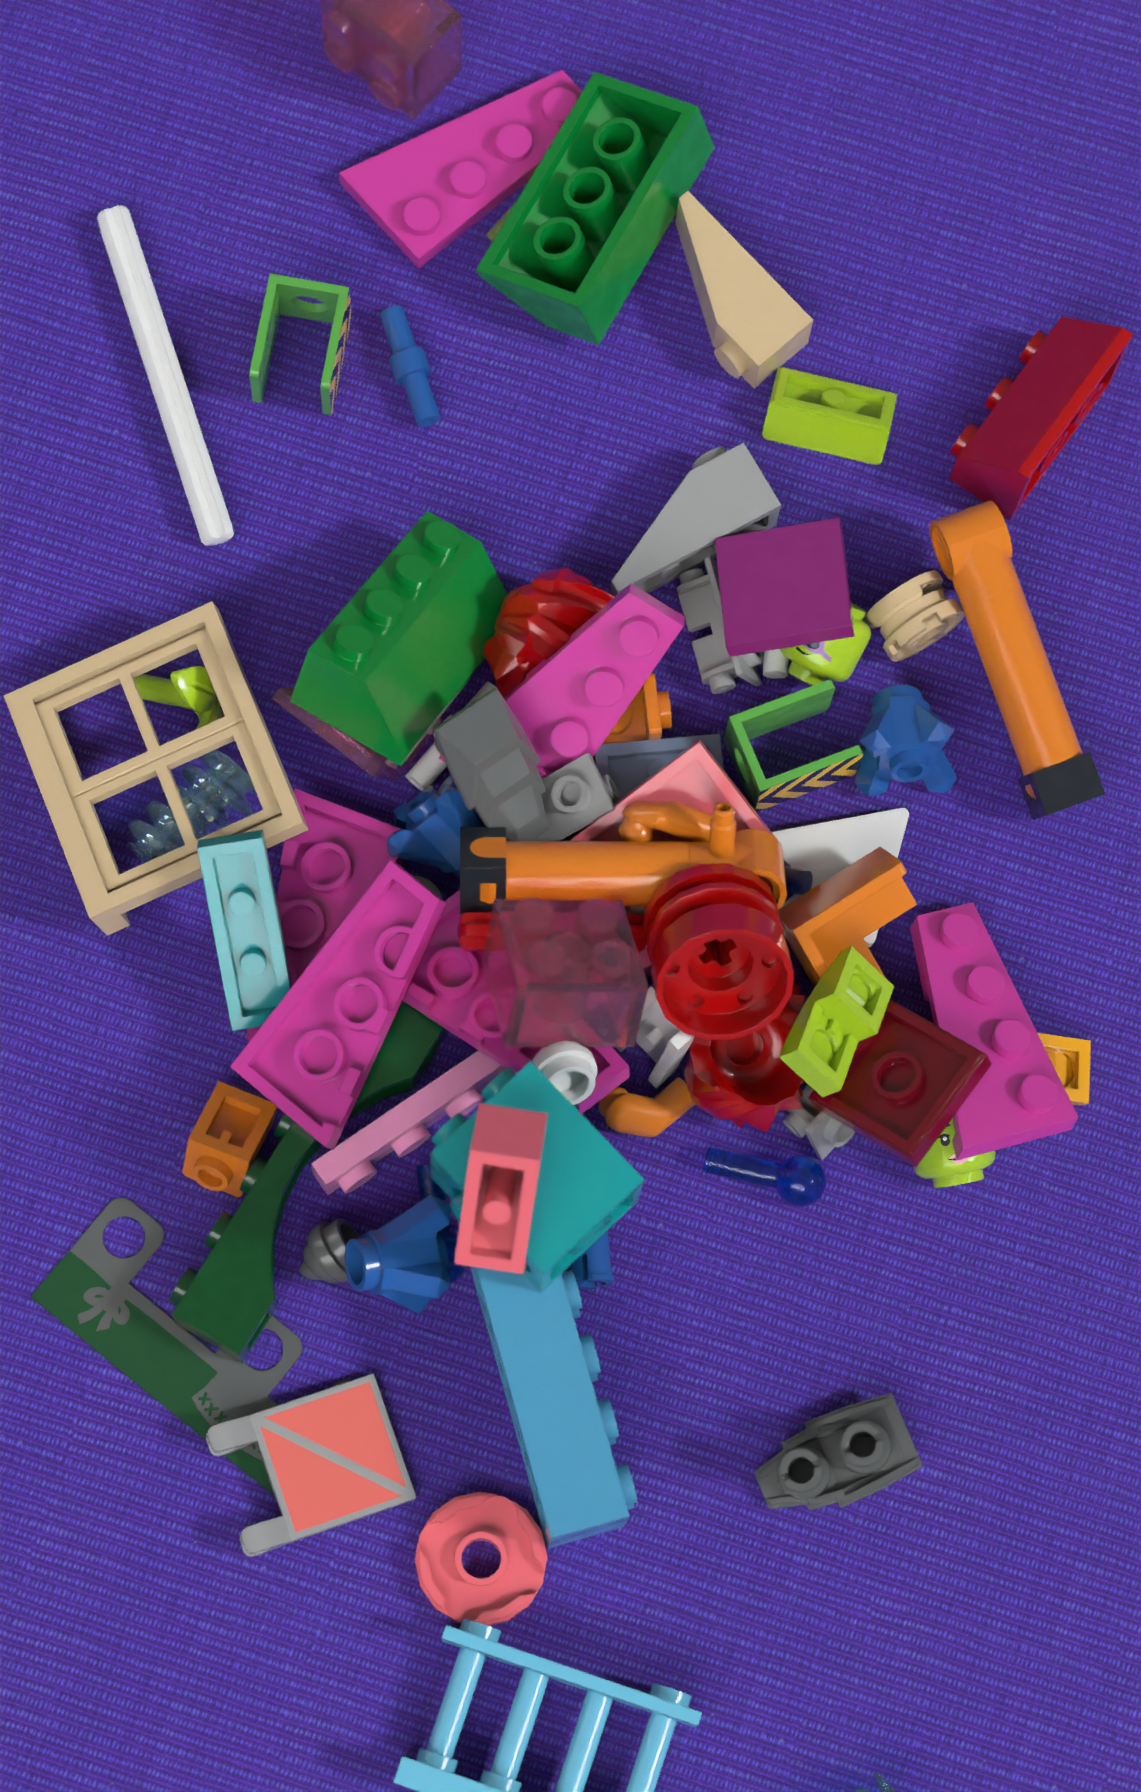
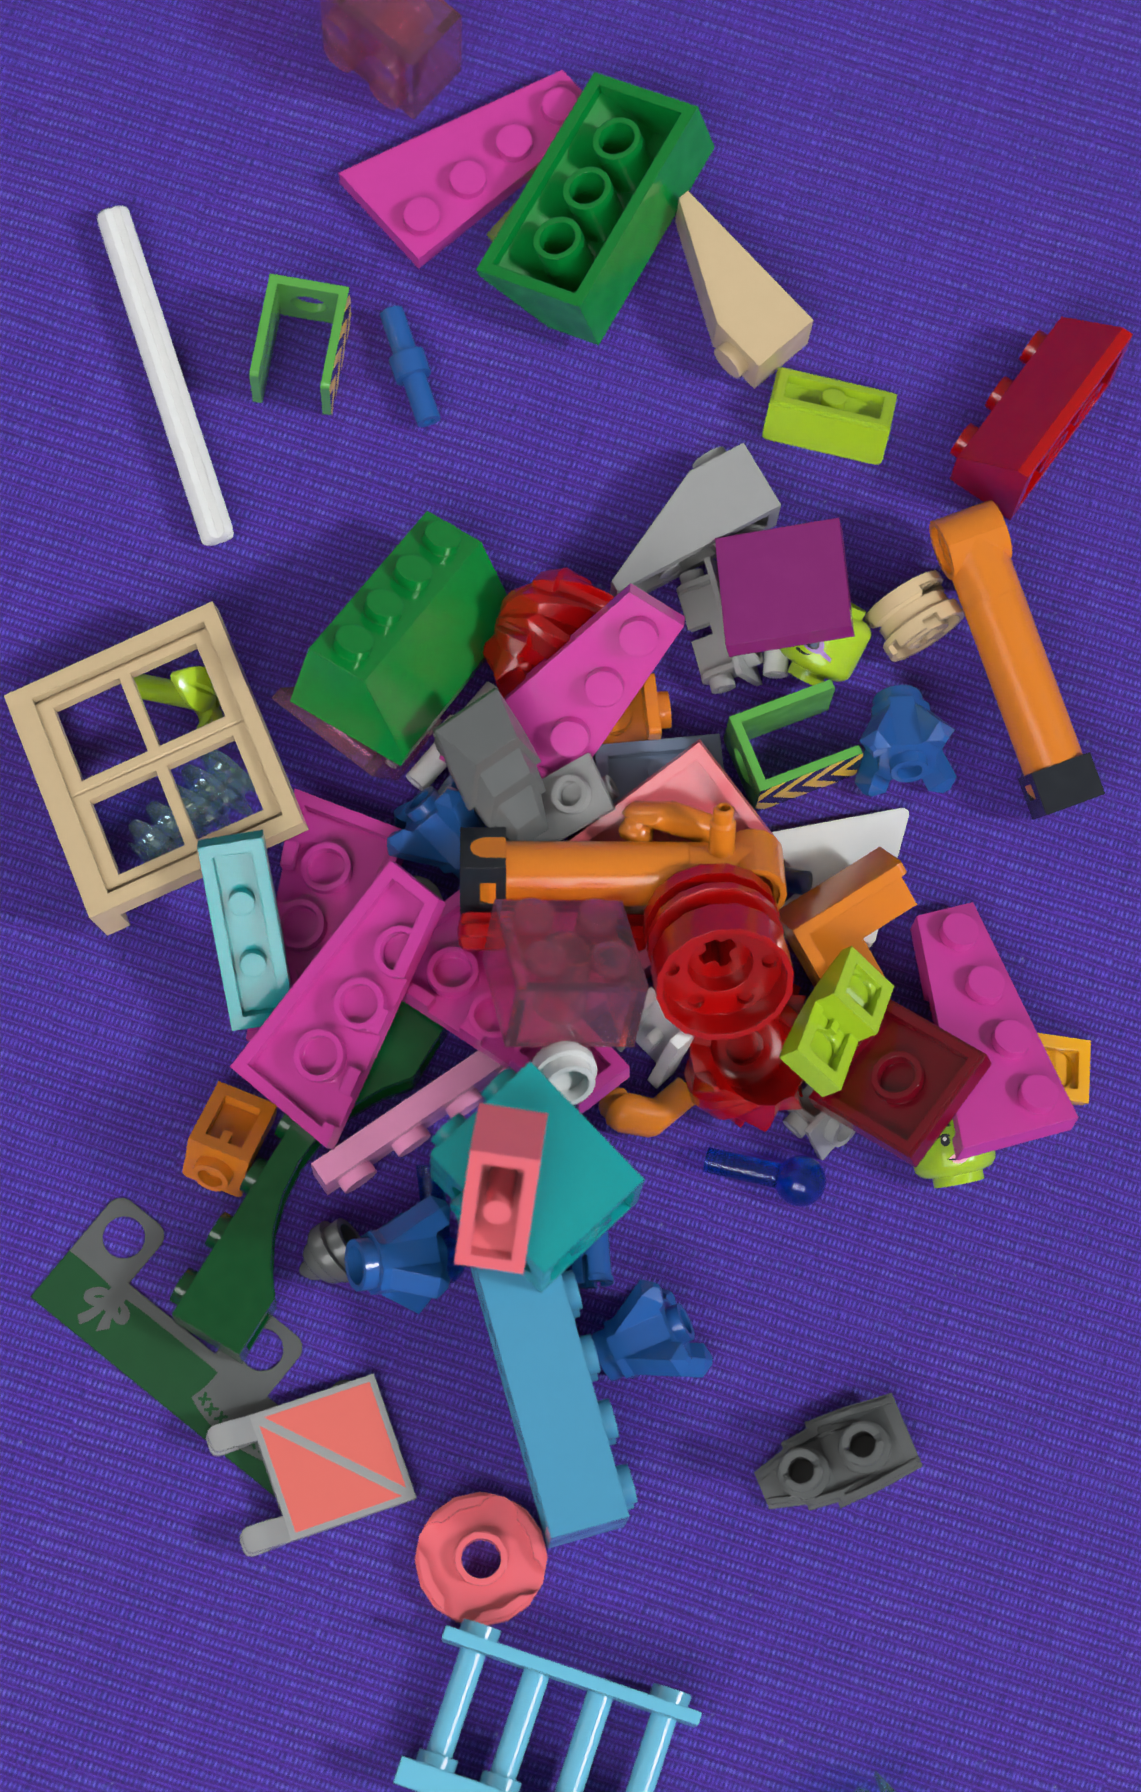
none -> blue rock [592,1279,713,1381]

